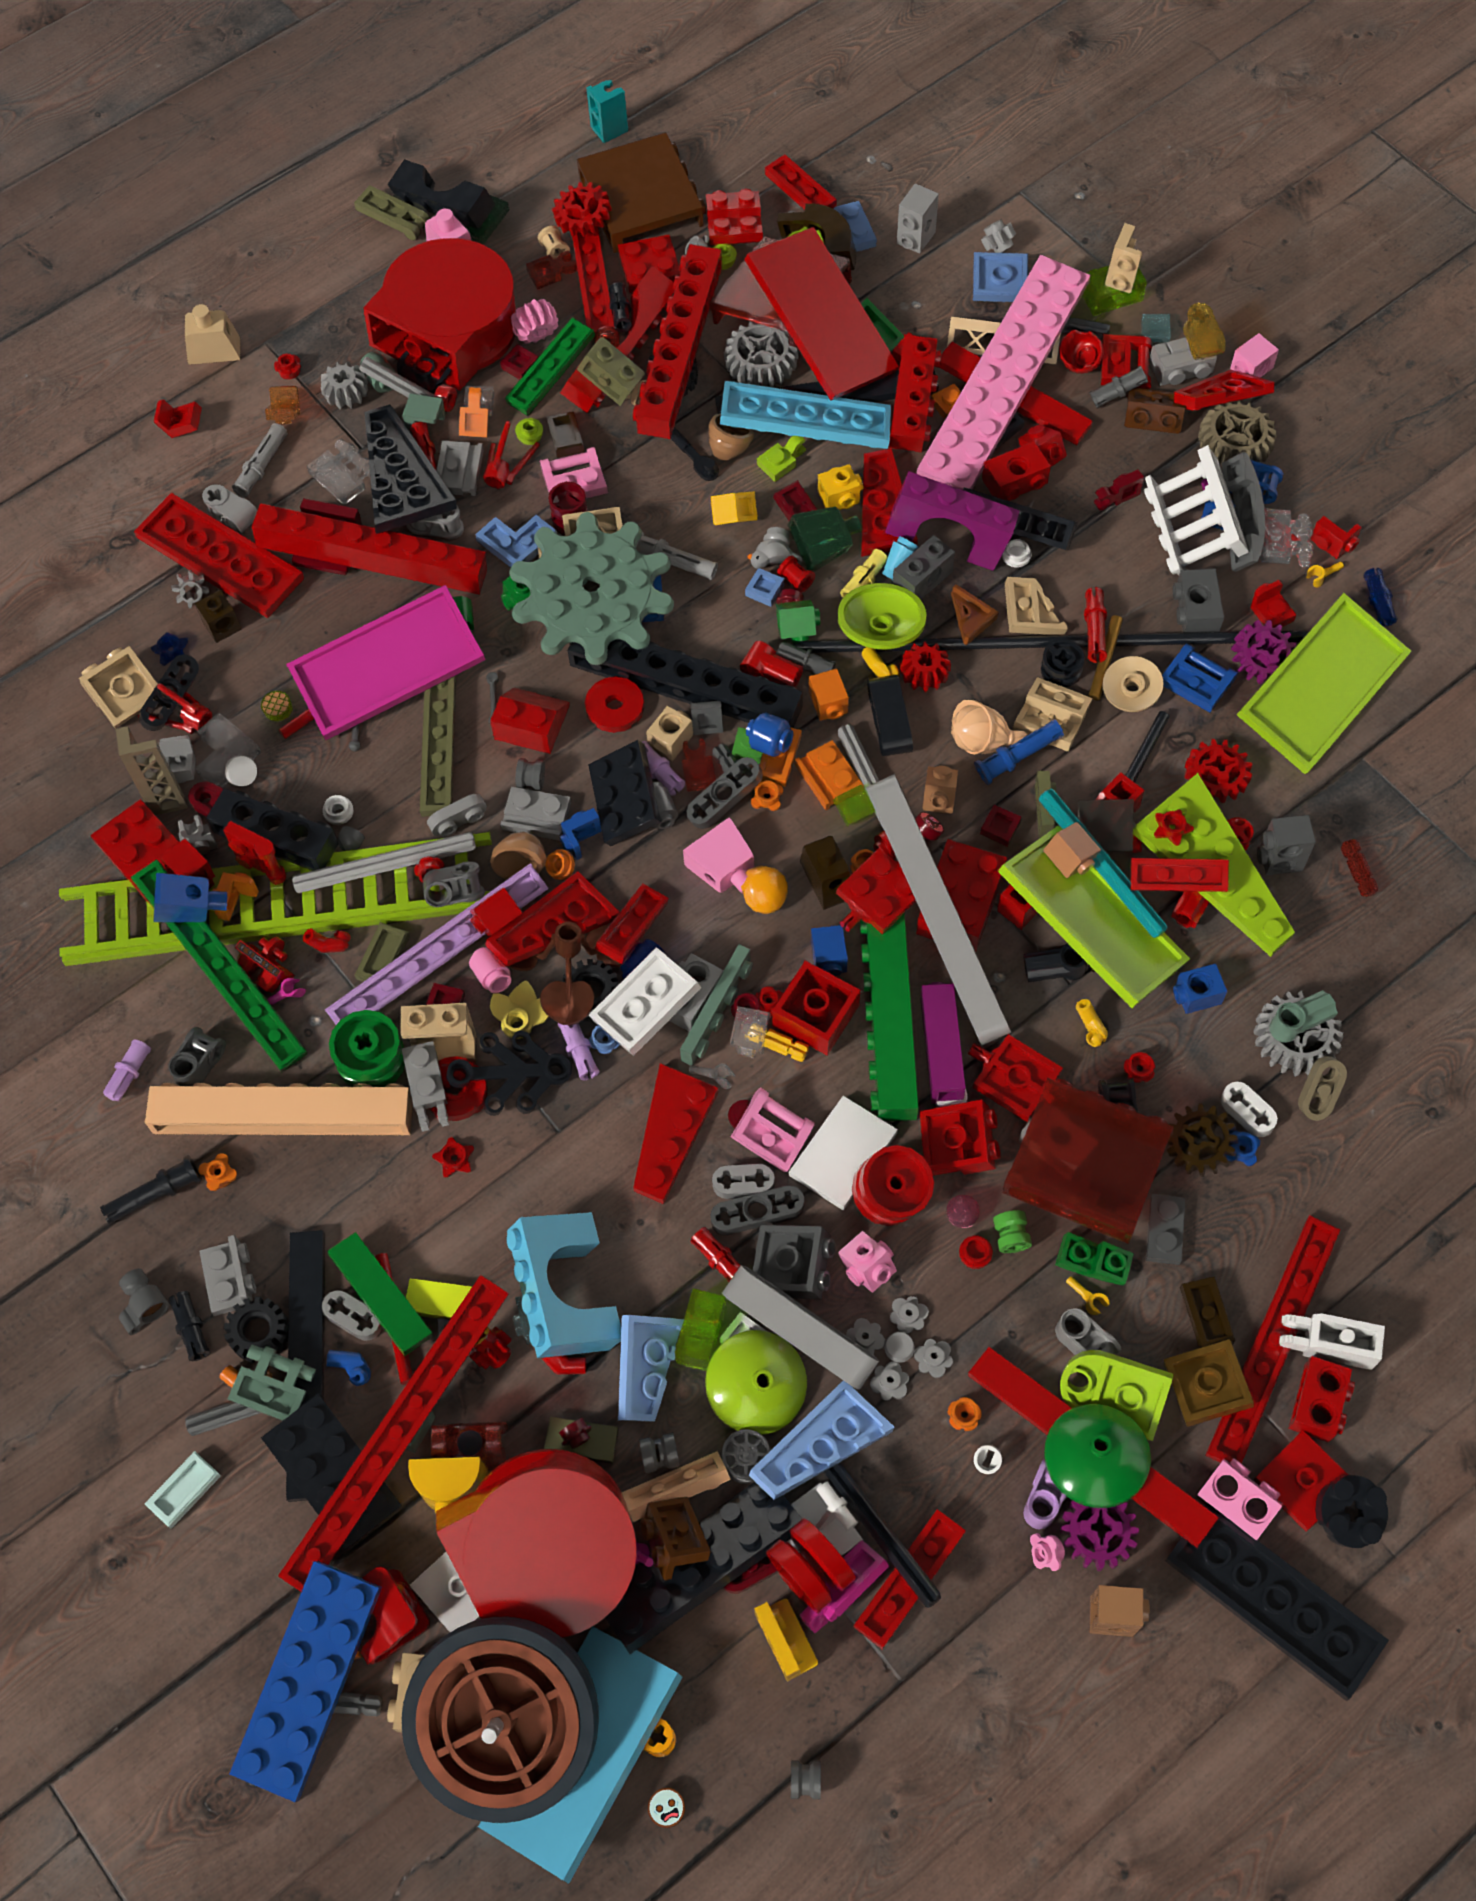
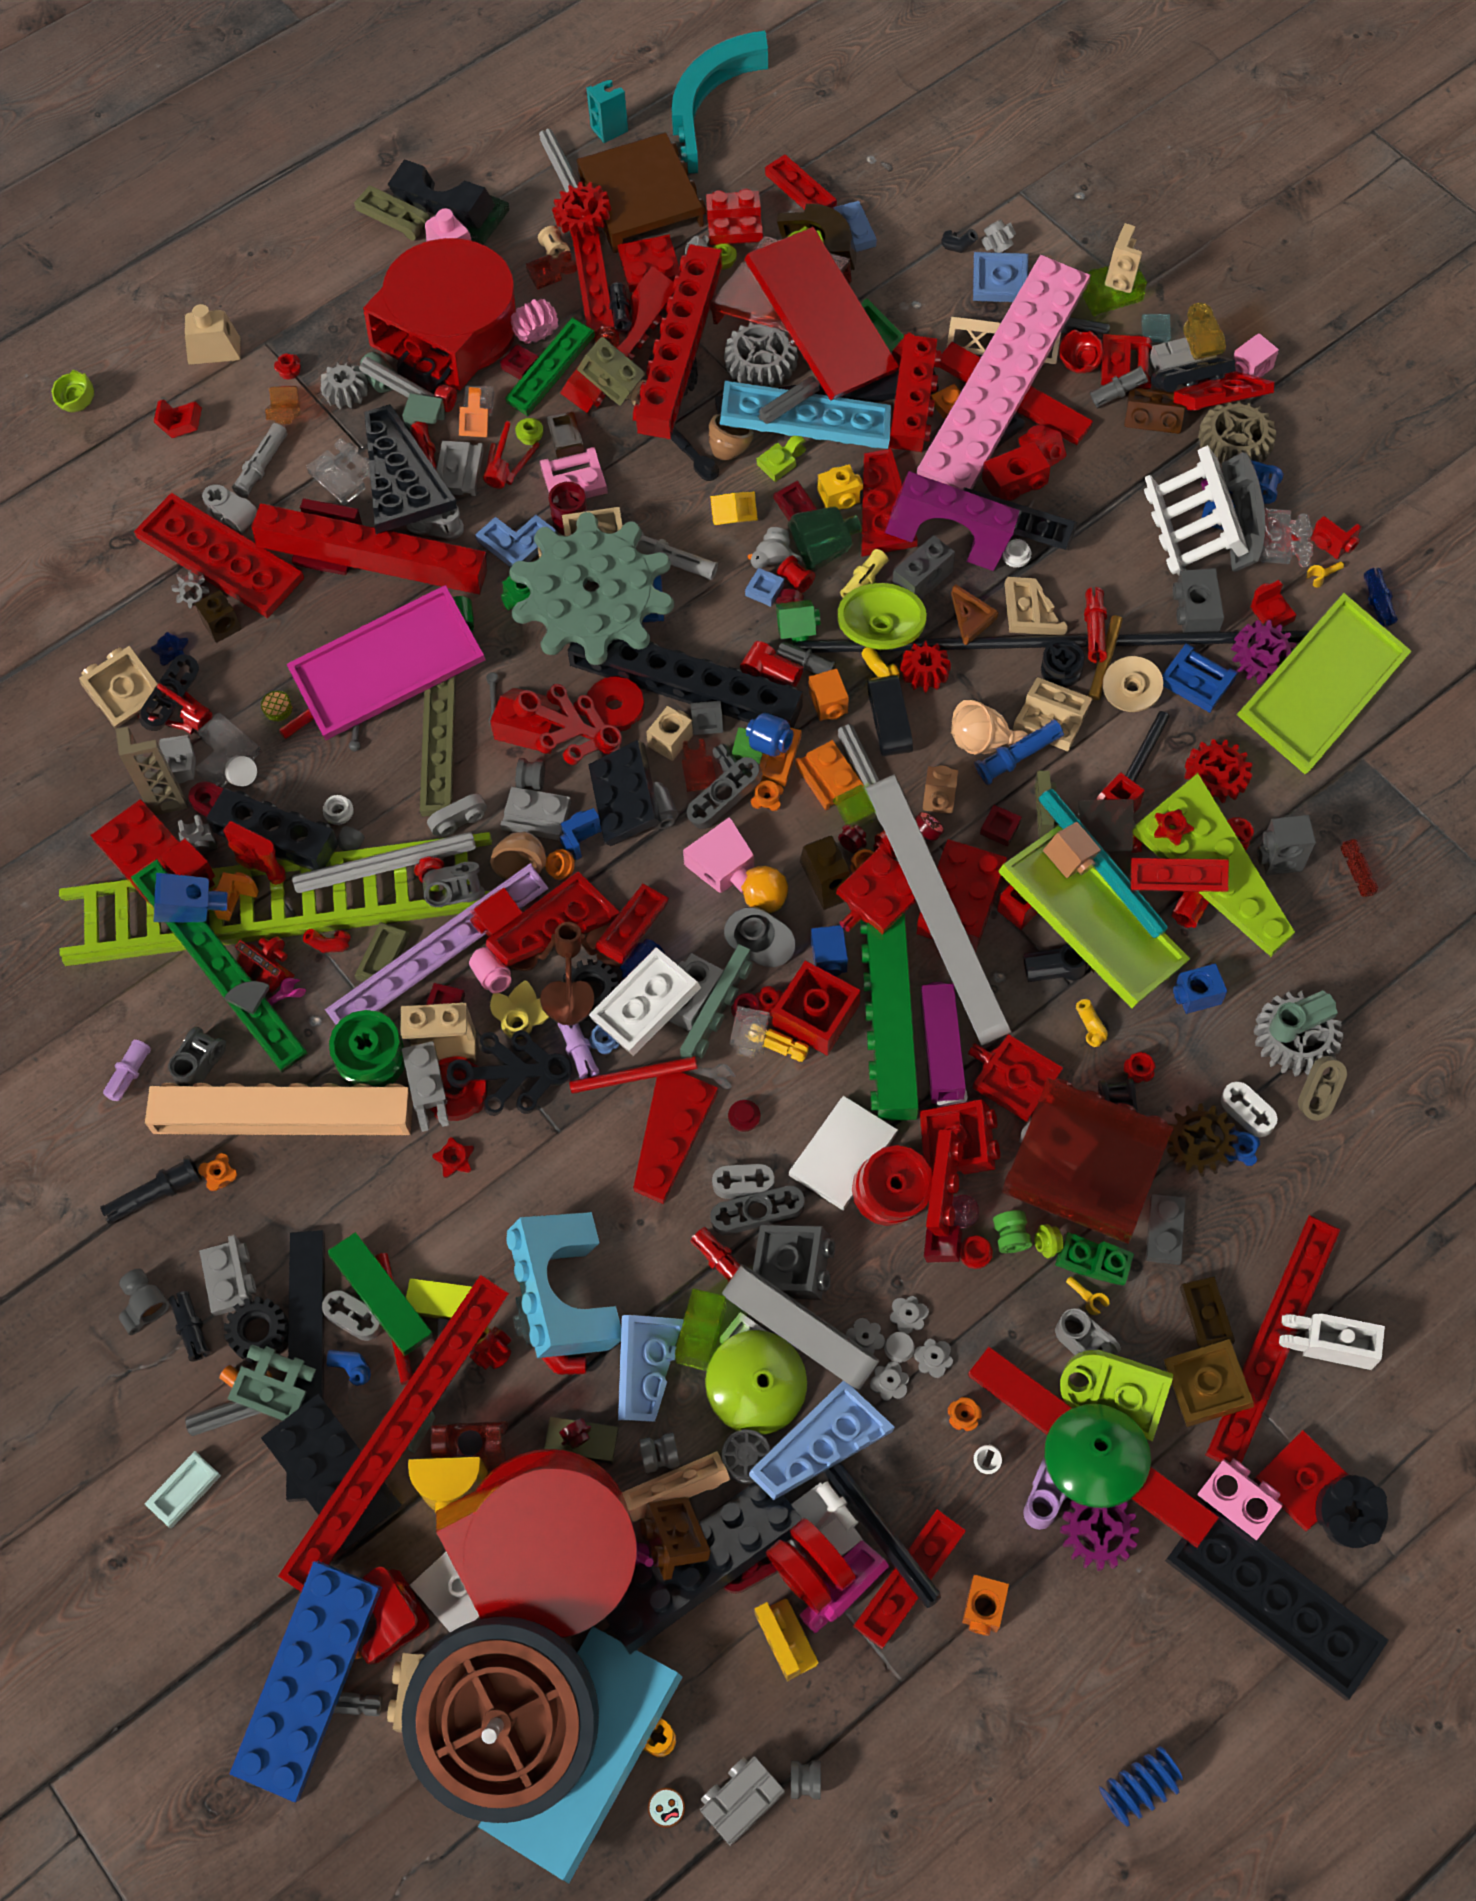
lavender pin [642,741,685,796] -> none
bright pink plate [730,1087,815,1172] -> none
bright pink brick [838,1231,897,1293] -> none
medium azure cone [882,536,919,580] -> none
light grey brick [897,183,939,254] -> none
bright pink plate [1030,1533,1065,1571] -> none
medium nougat brick [1090,1585,1150,1637] -> none
dark red plate [1094,469,1144,510] -> none
red brick [1288,1356,1355,1443] -> none
none -> lime hair [51,369,94,413]
none -> dark grey tile [224,981,270,1015]
none -> red plant [513,684,622,765]
none -> light grey axle [539,128,579,193]
none -> red bar [569,1056,698,1094]
none -> teal arch [672,31,768,174]
none -> light grey brick [700,1756,785,1847]
none -> dark grey piece [724,907,795,967]
none -> dark grey axle [758,376,820,424]
none -> dark red plate [838,824,867,853]
none -> dark red plate [924,1226,962,1263]
none -> red plate [926,1130,963,1236]
none -> black arm [941,229,978,253]
none -> orange brick [962,1575,1009,1636]
none -> lime plate [1034,1224,1063,1258]
none -> blue piece [1099,1746,1183,1827]
none -> black plate [1151,356,1236,392]

